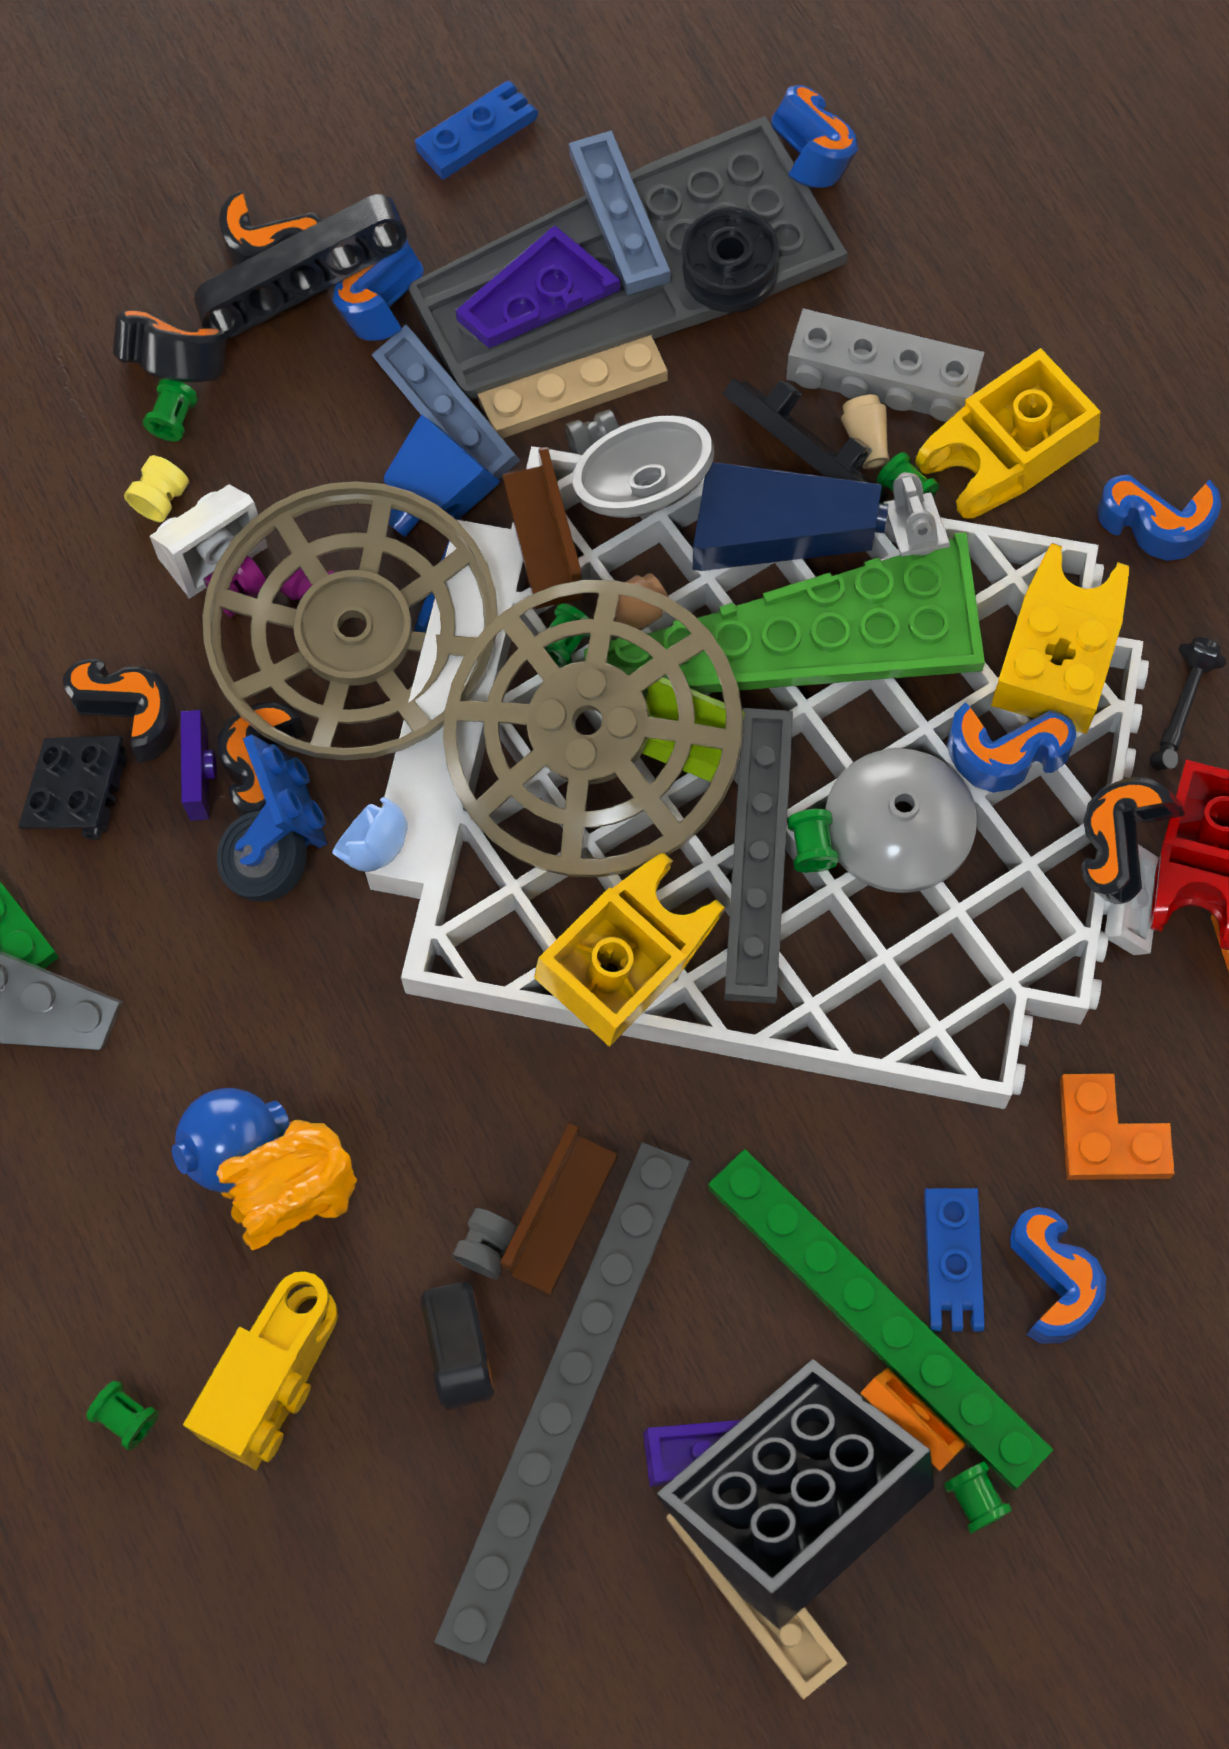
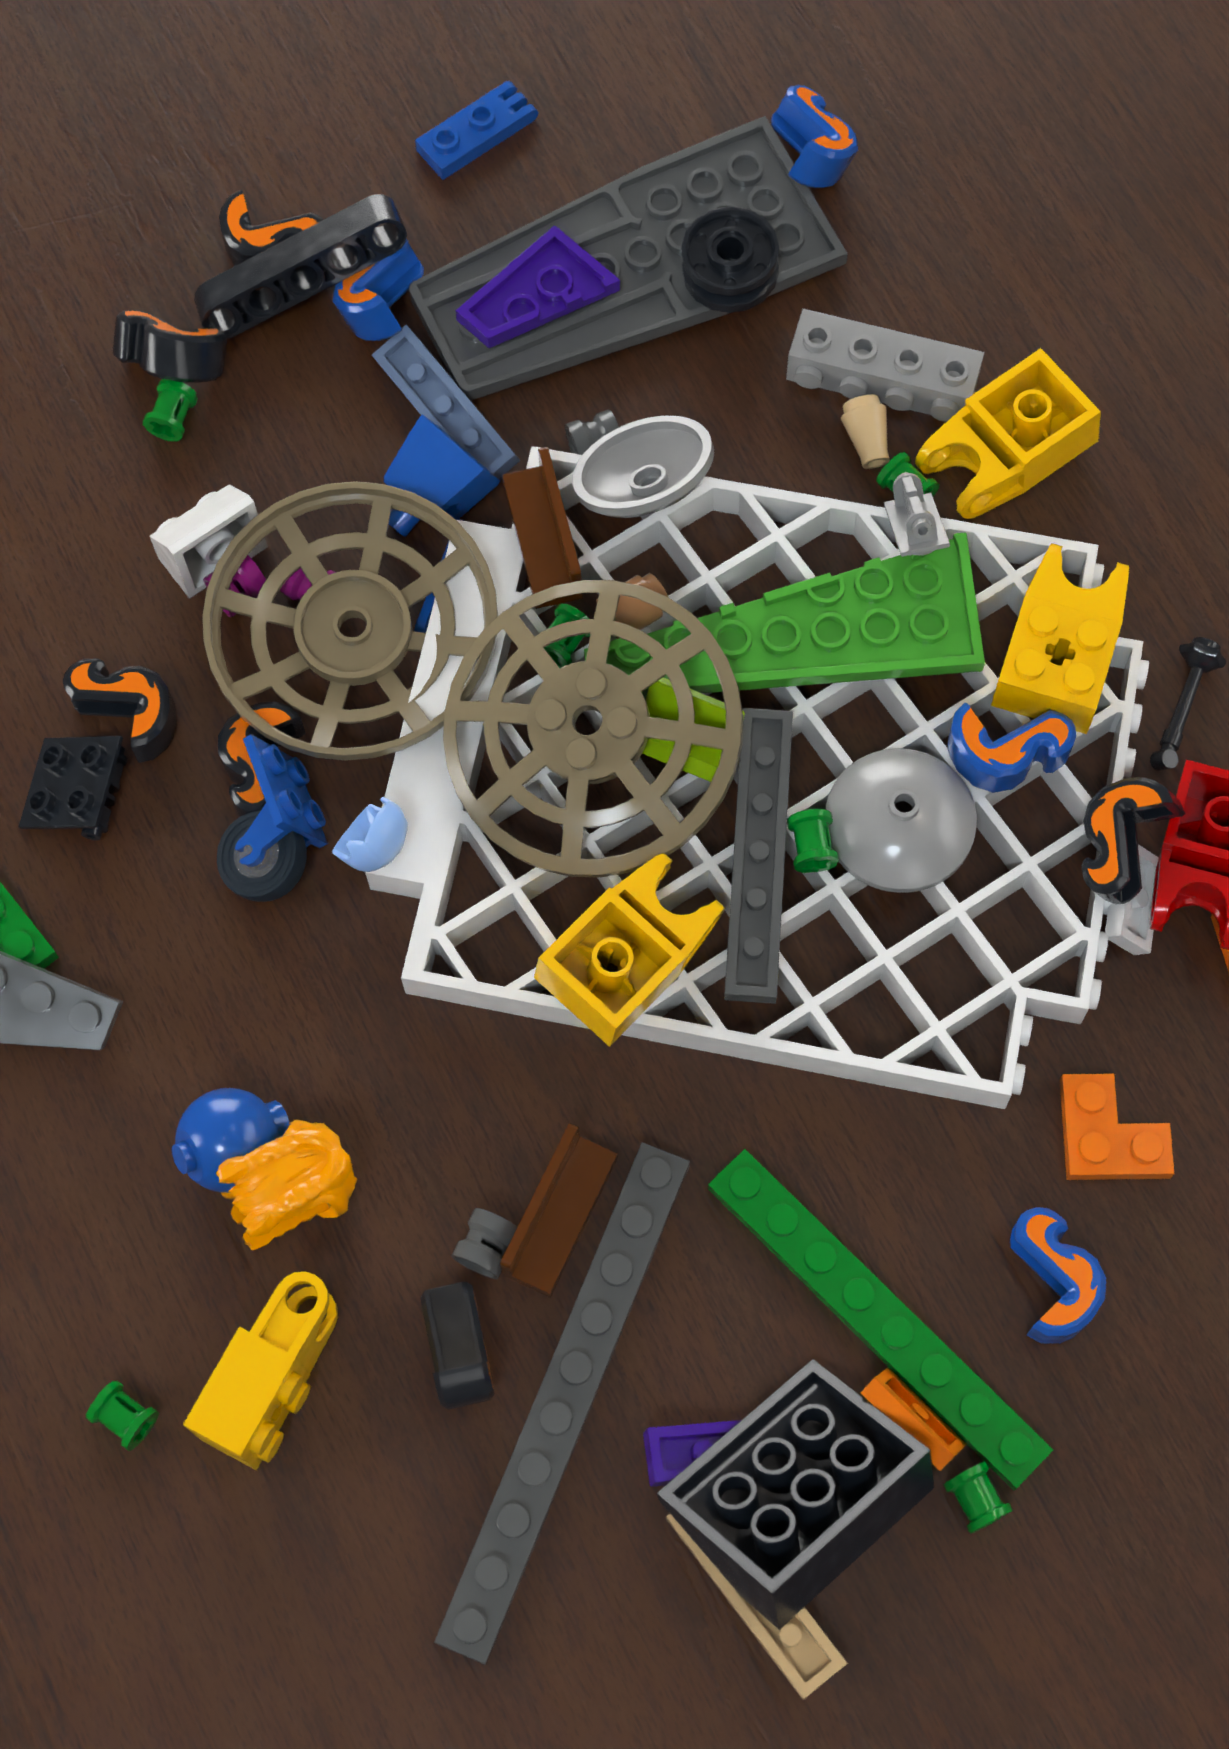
light yellow wheel [124,455,189,522] -> none
dark purple plate [181,710,217,821] -> none
tan plate [478,335,668,439] -> none
sand blue plate [569,130,671,295] -> none
dark blue slope [692,462,888,571] -> none
black hinge [723,378,889,503] -> none
blue hinge [923,1188,984,1332] -> none
blue animal [1097,475,1221,561] -> none

